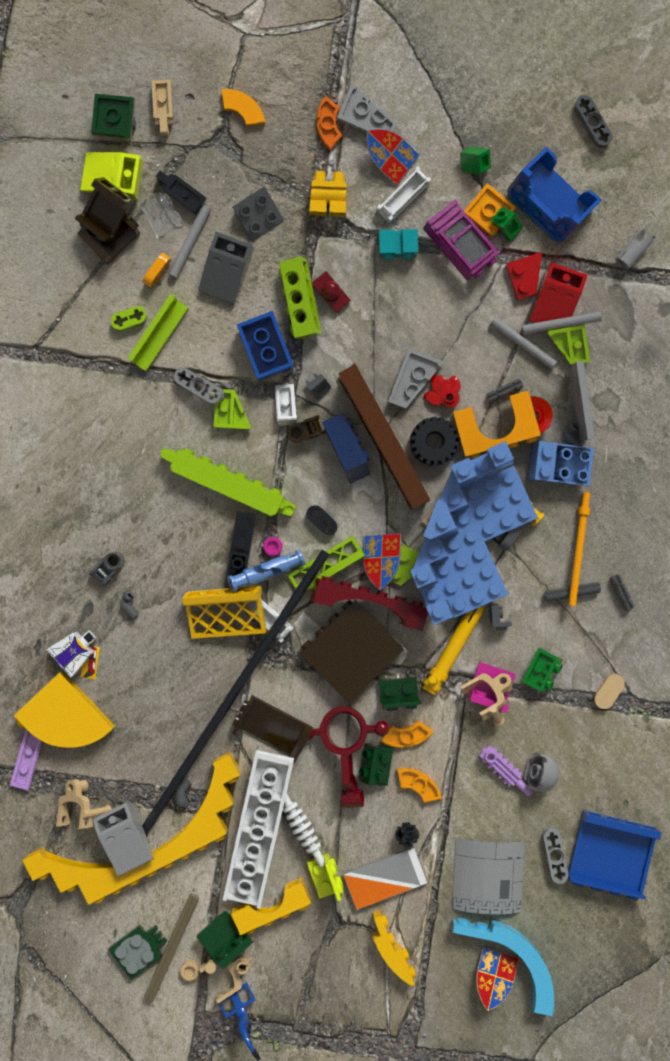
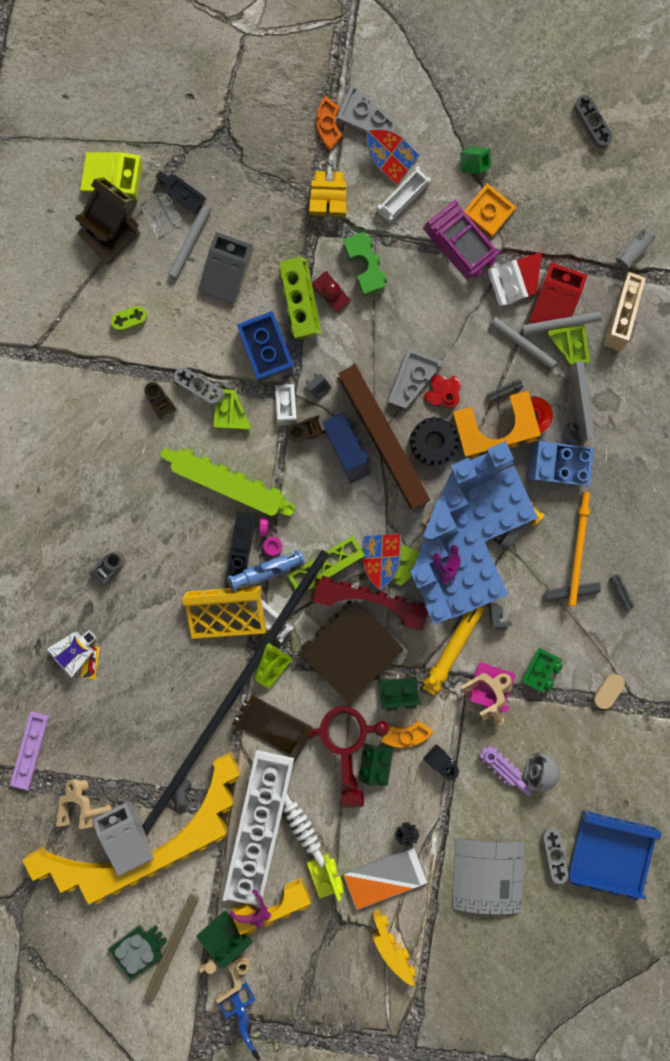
yellow brick [14,671,115,748] -> none
dark green bracket [91,94,137,139] -> none
dark grey arm [120,591,139,620] -> none
lime fence [128,294,189,372] -> none
light orange beam [142,253,171,288] -> none
tan hinge [151,79,174,136] -> none
tan tile [180,960,200,981] -> none
light orange tile [221,89,265,127] -> none
dark grey hinge [232,186,284,240] -> none
black beam [306,505,338,535] -> none
teal brick [378,229,418,260] -> none
light orange tile [397,768,442,803] -> none
medium azure arch [451,918,554,1016] -> none
shield [476,946,519,1011] -> none
green bracket [490,207,523,242] -> none
blue windscreen [507,147,602,242] -> none
none -> dark brown piece [144,382,177,420]
none -> magenta helmet [229,889,271,928]
none -> lime wing [255,643,293,689]
none -> dark pink tile [259,518,269,537]
none -> bright green arch [343,231,387,297]
none -> black piece [423,744,459,780]
none -> magenta helmet [433,545,461,584]
none -> white bracket [488,260,528,306]
none -> tan slope [603,272,646,352]

